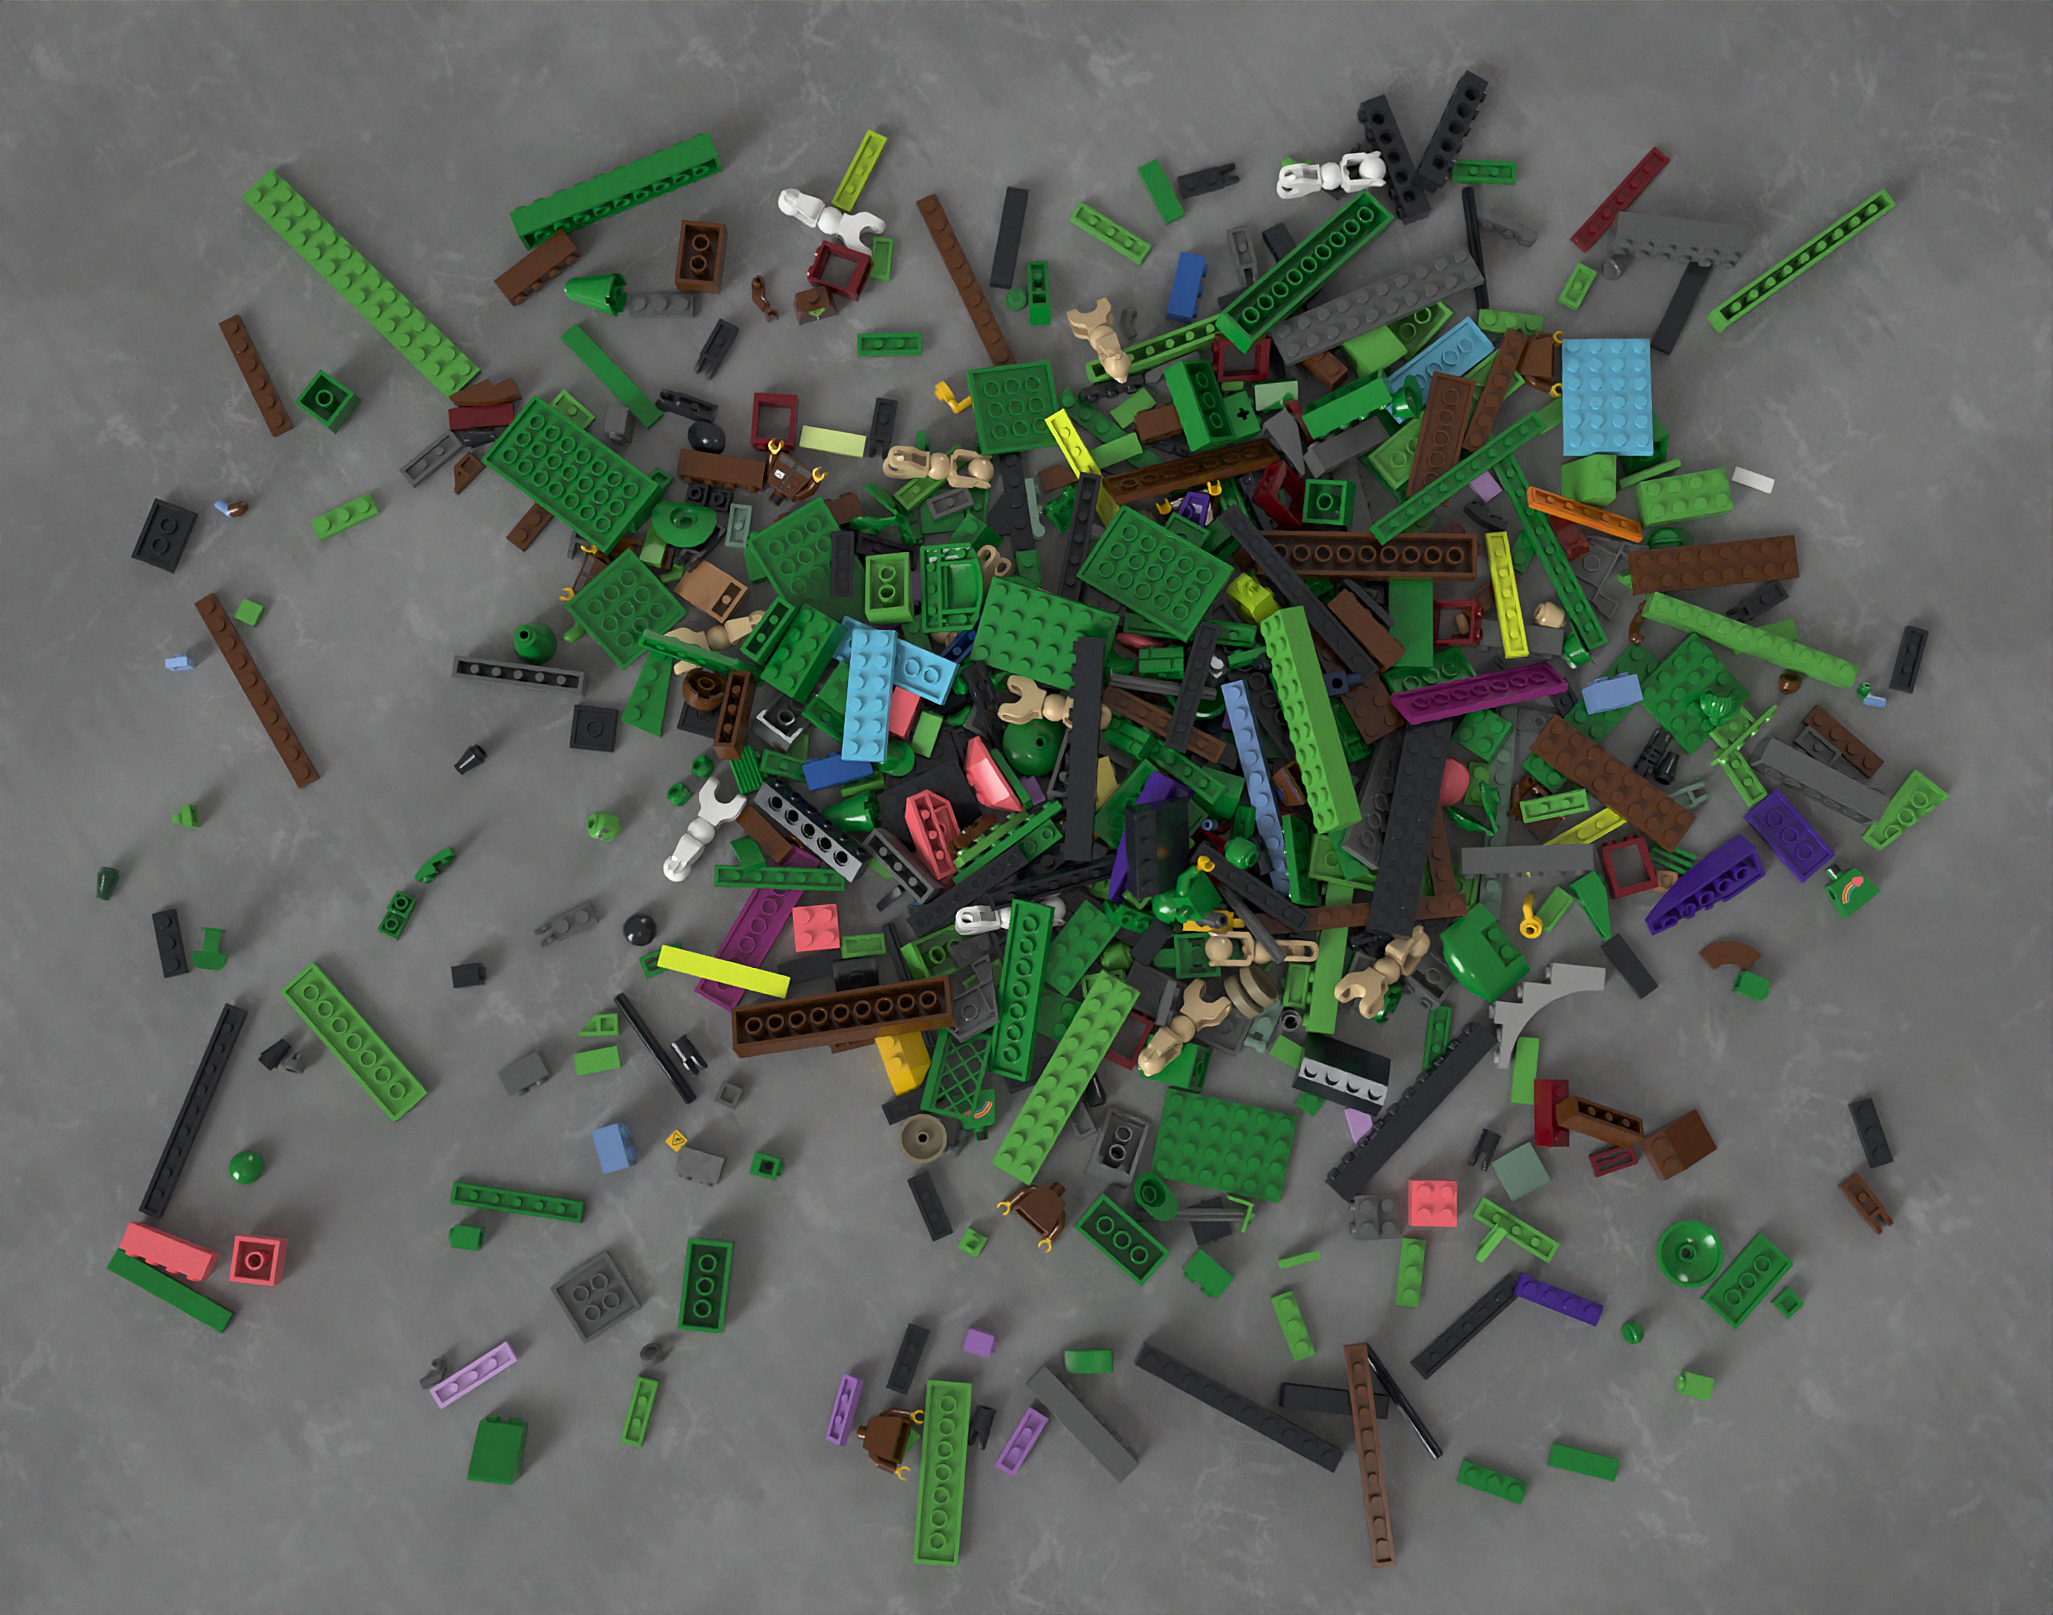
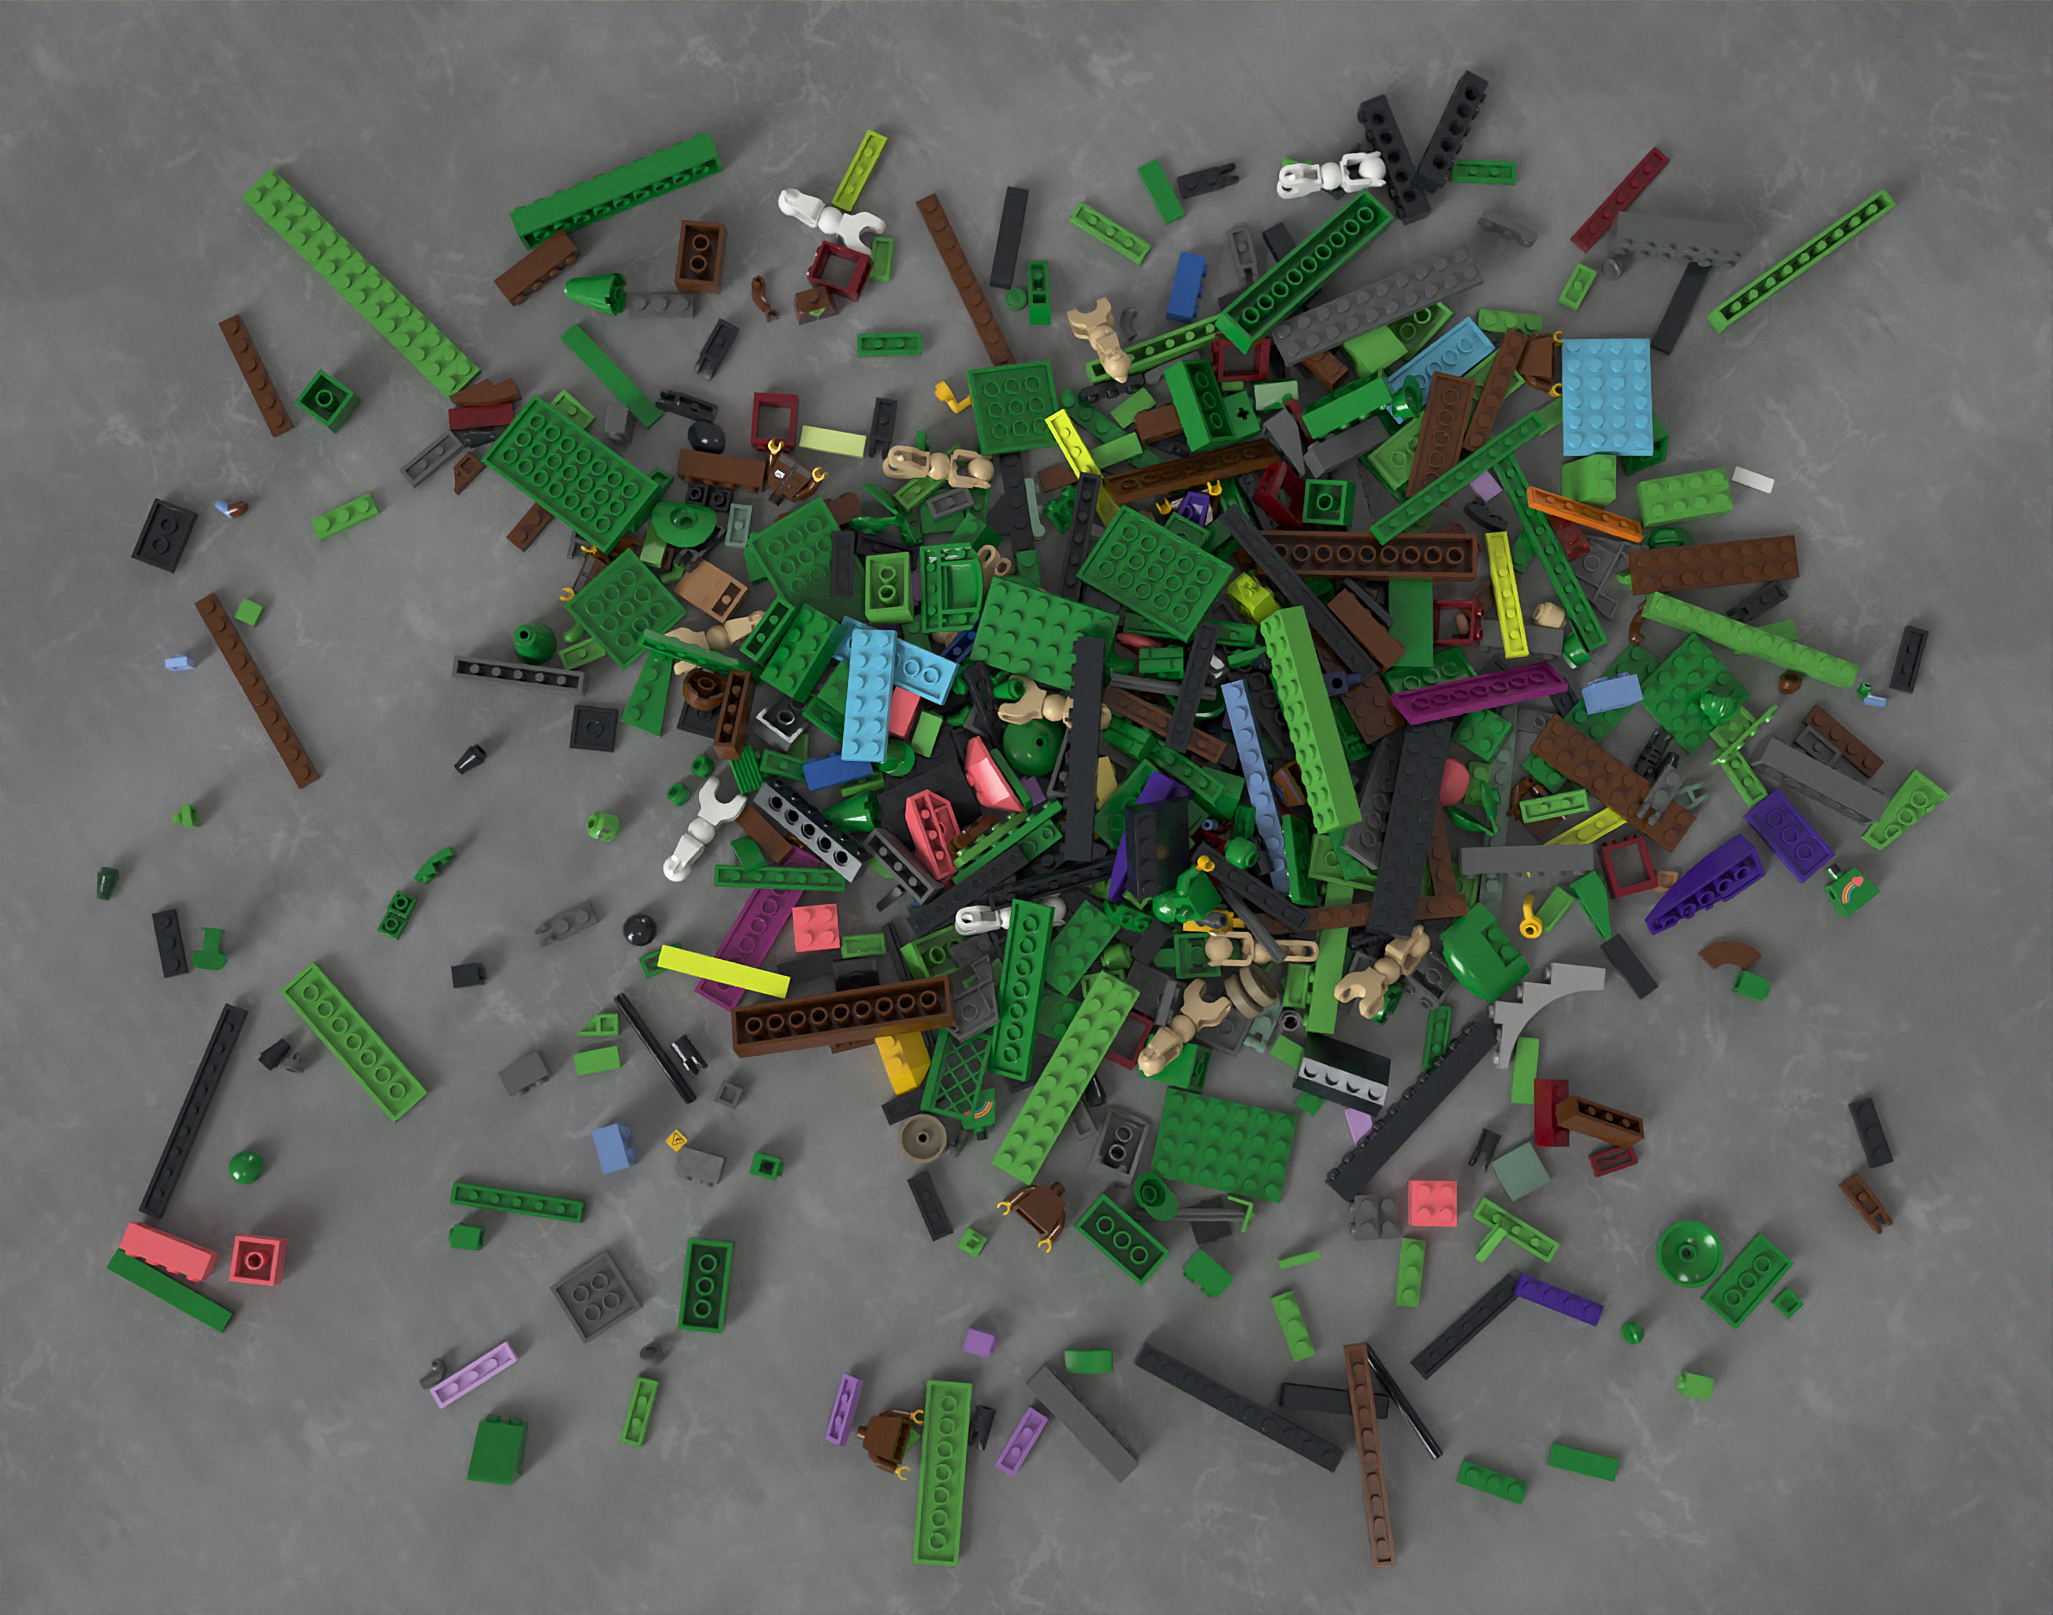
black plate [886,1323,930,1395] -> none
black axle [1461,187,1490,311] -> none
bright green tile [1616,458,1682,493] -> none
reddish brown slope [1639,1109,1717,1181] -> none
green tile [1649,841,1697,875] -> none
none -> bright green plate [558,637,608,671]
none -> green cone [993,678,1026,700]
none -> dark grey hinge [1636,764,1687,826]

